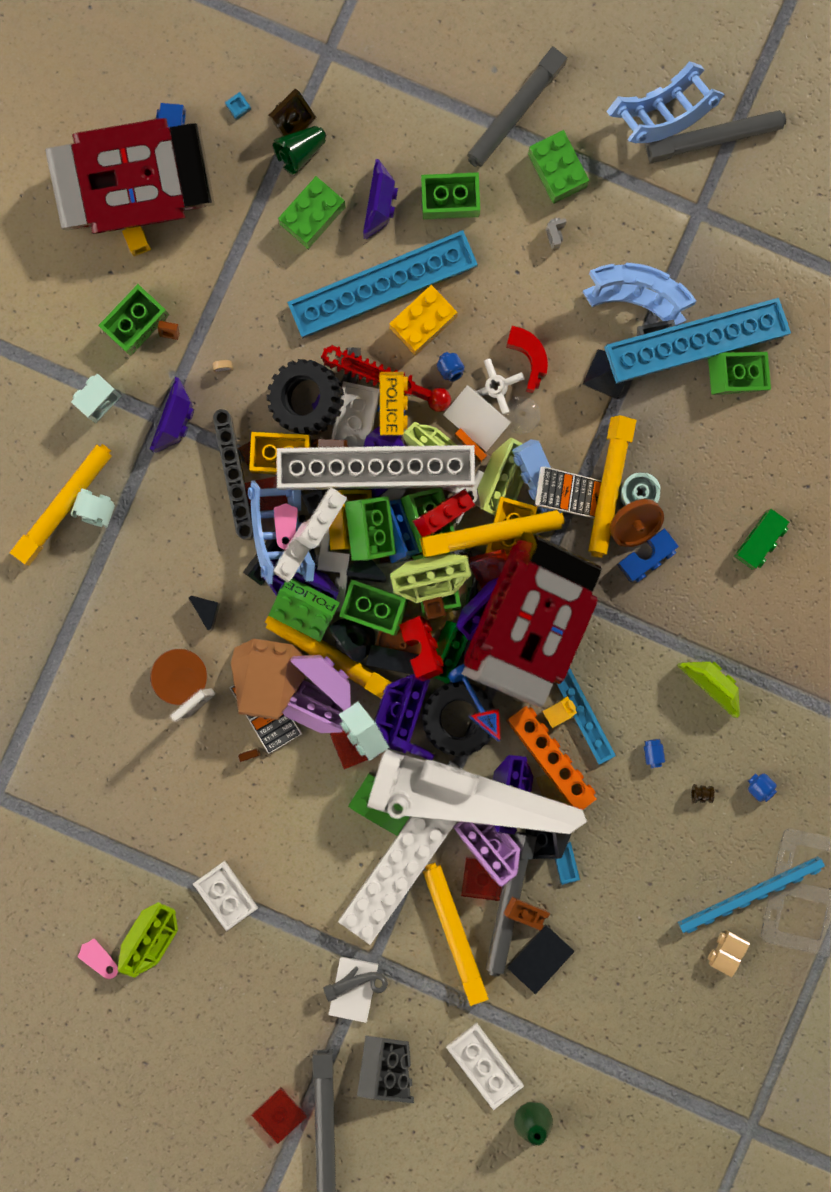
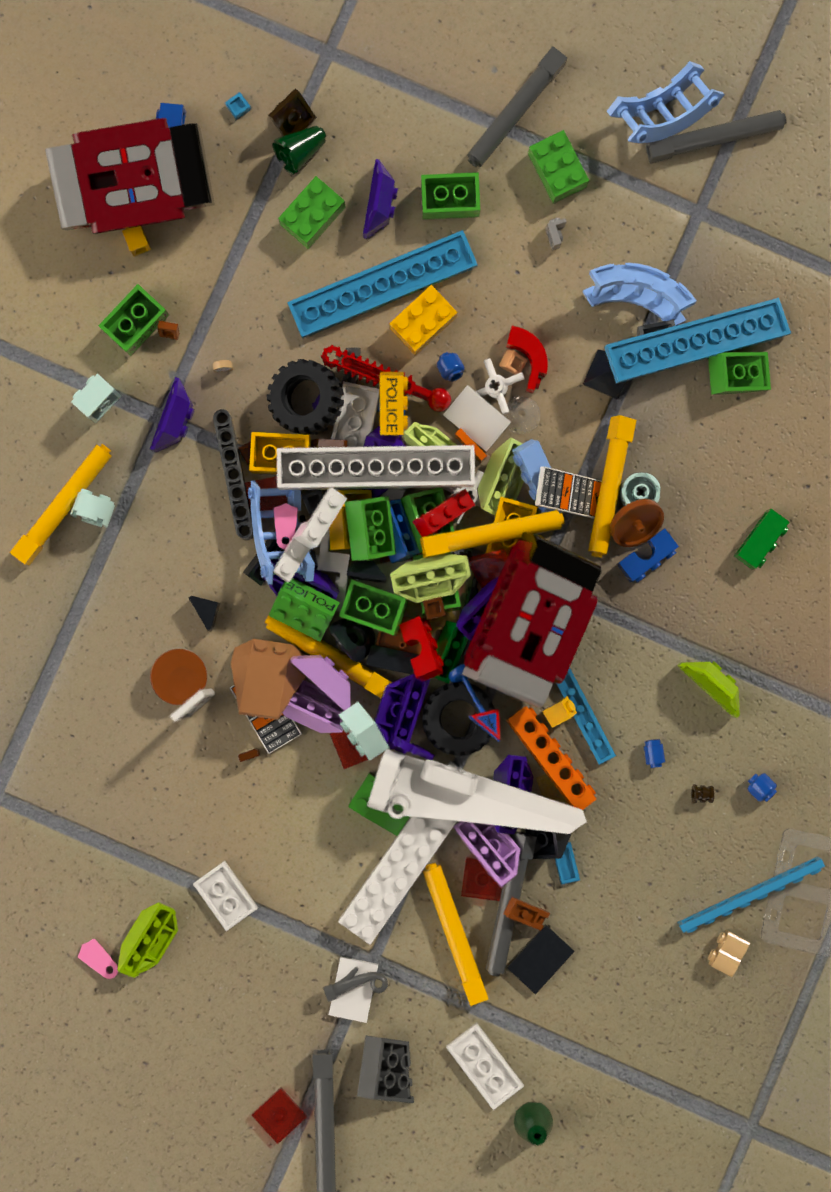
none -> light nougat slope [499,350,528,375]

